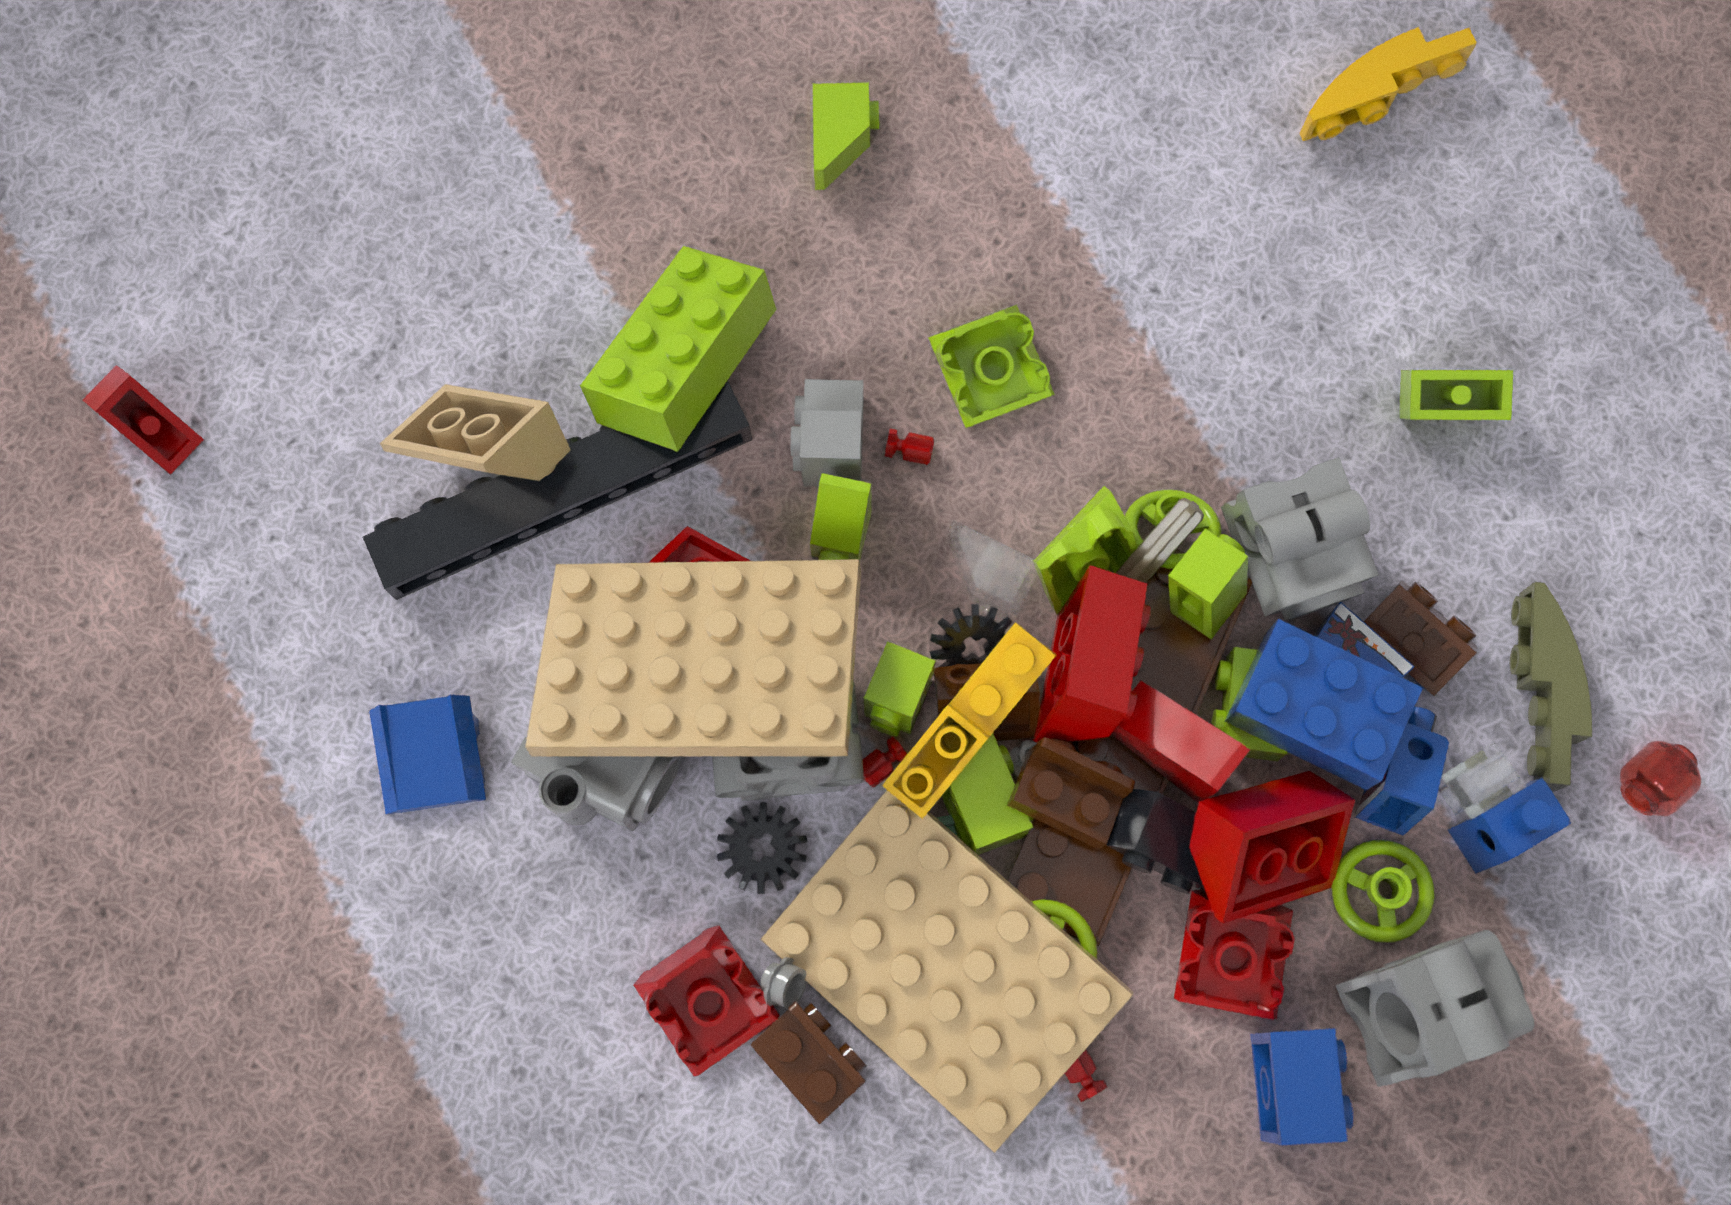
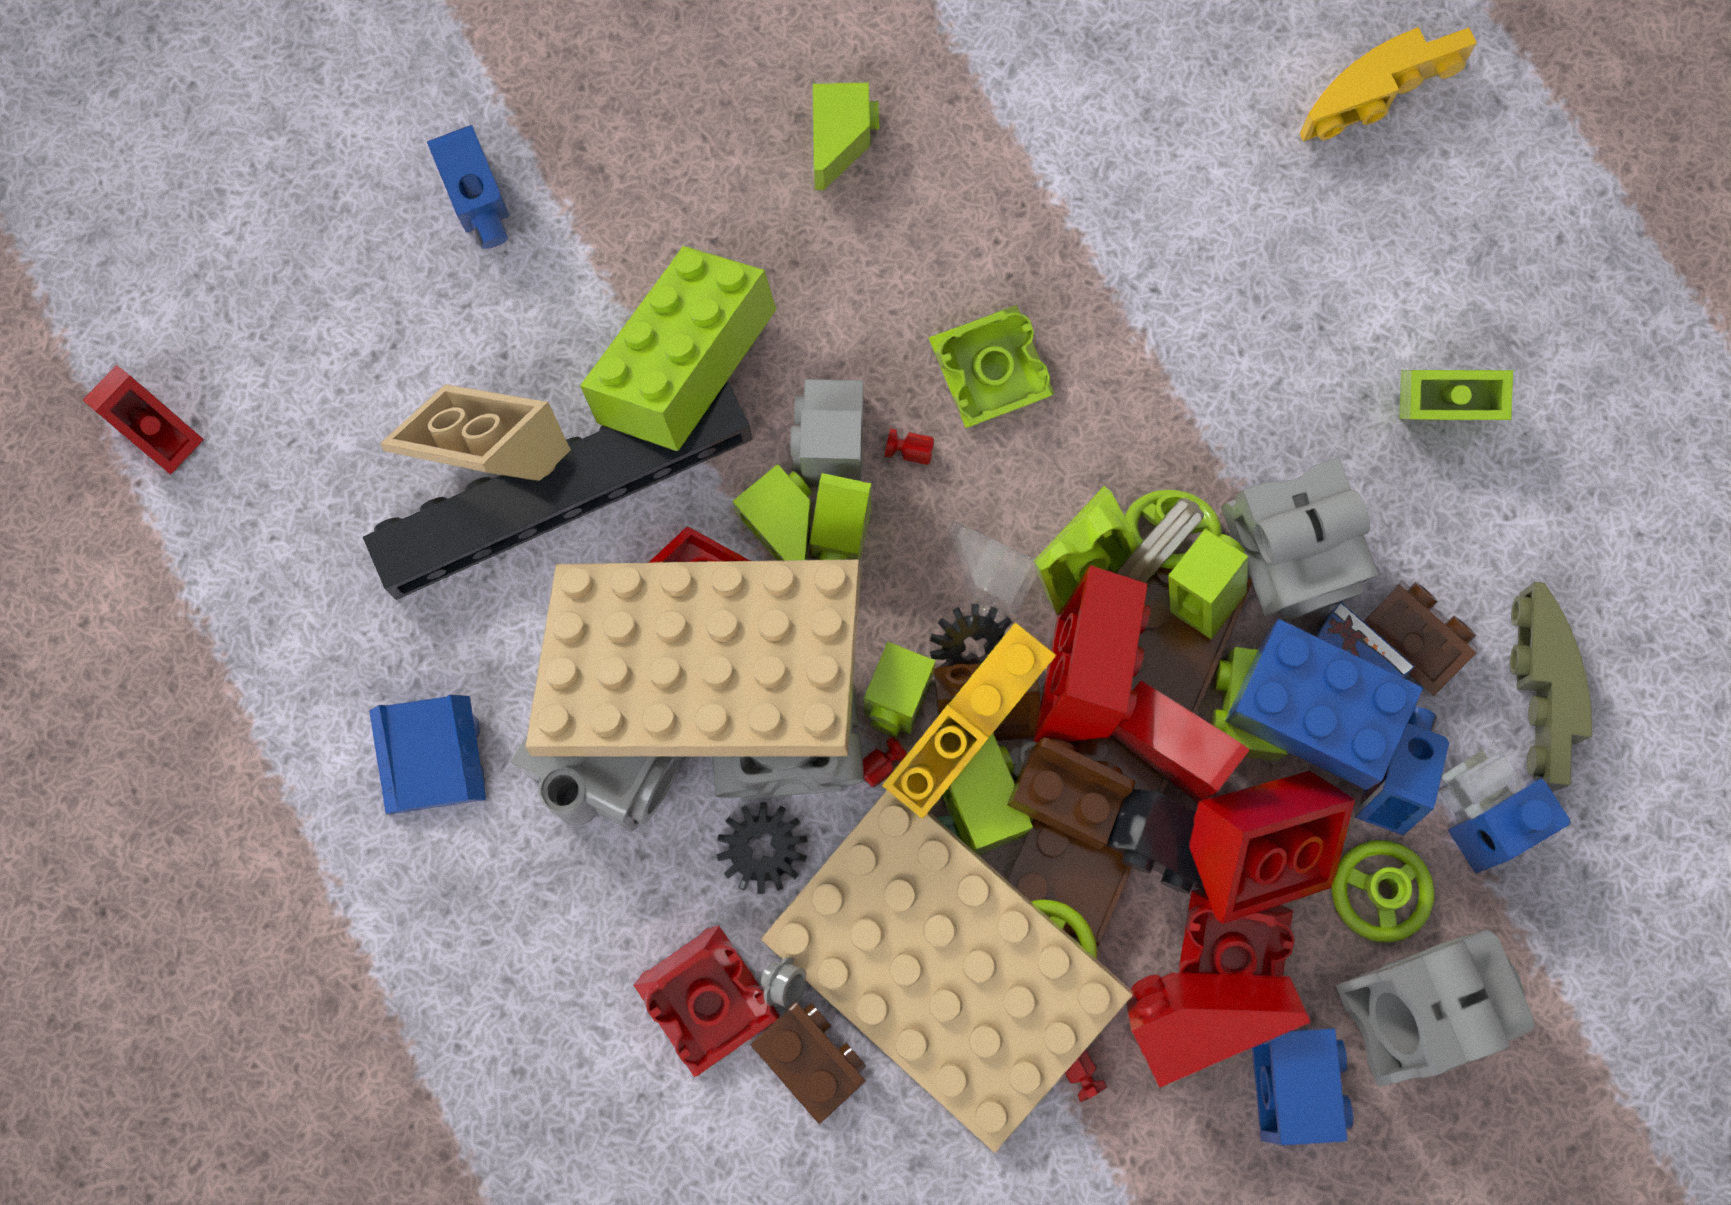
clear red head [1620,741,1702,816] -> none
none -> blue torso [426,125,510,249]
none -> lime slope [732,464,812,561]
none -> red slope [1126,973,1311,1088]

